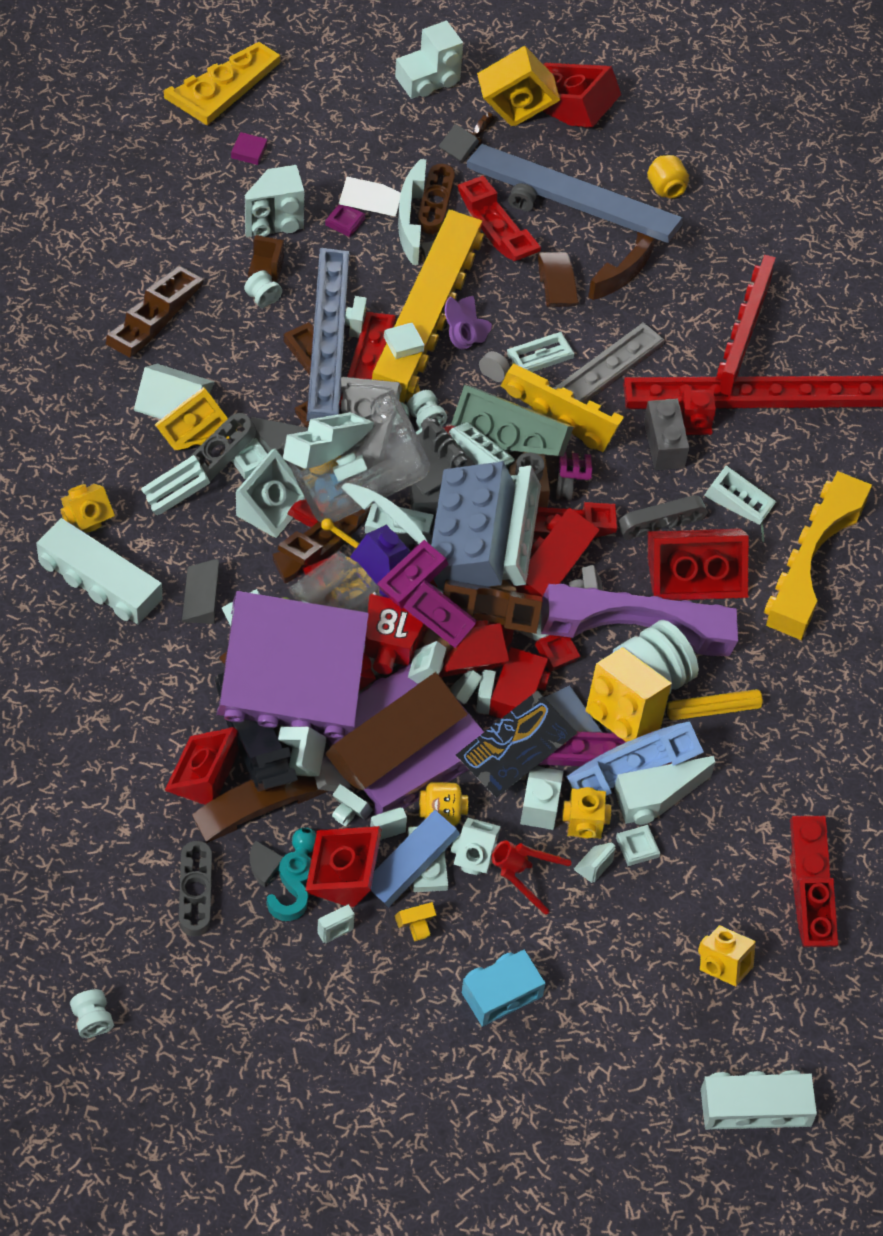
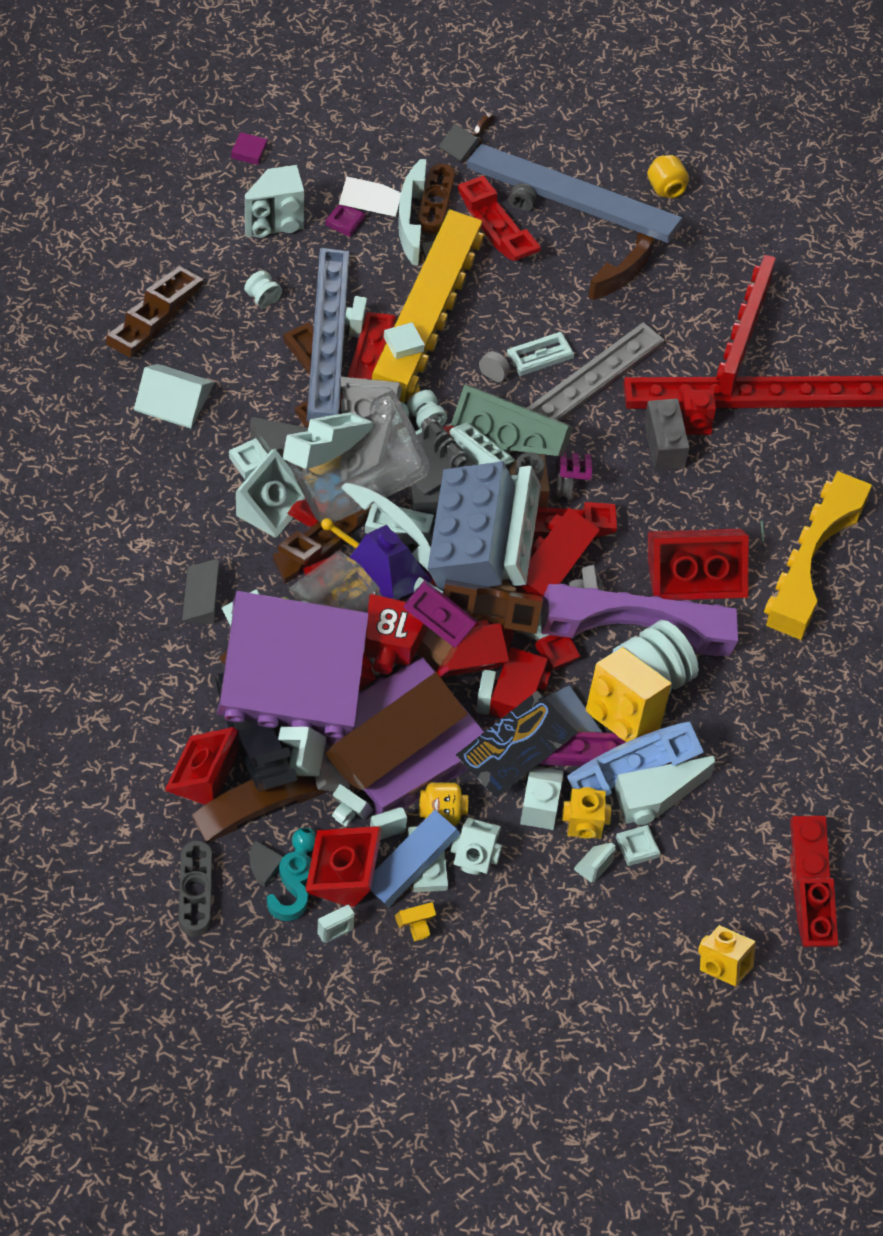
light aqua brick [36,518,163,624] -> none
yellow brick [60,484,115,533] -> none
light aqua wheel [70,989,114,1038] -> none
light aqua tile [141,455,210,515] -> none
yellow wing [154,387,237,451] -> none
yellow wing [164,42,280,125] -> none
dark grey beam [186,413,256,484] -> none
reddish brown panel [248,235,284,282] -> none
light aqua plate [333,453,367,482] -> none
magenta plate [377,540,449,609] -> none
light aqua brick [395,21,463,99] -> none
light aqua plate [408,641,446,684] -> none
medium lavender plate [444,296,492,349] -> none
light aqua tile [449,670,482,704] -> none
medium azure brick [461,950,545,1027] -> none
yellow brick [477,46,560,126] -> none
red plant [492,840,572,915] -> none
yellow wing [501,363,624,452] -> none
reddish brown slope [538,252,578,307] -> none
red slope [542,63,622,128] -> none
dark grey beam [618,495,708,540] -> none
yellow axle [667,689,763,720] -> none
light aqua brick [701,1070,817,1130] -> none
light aqua slope [704,466,776,525] -> none

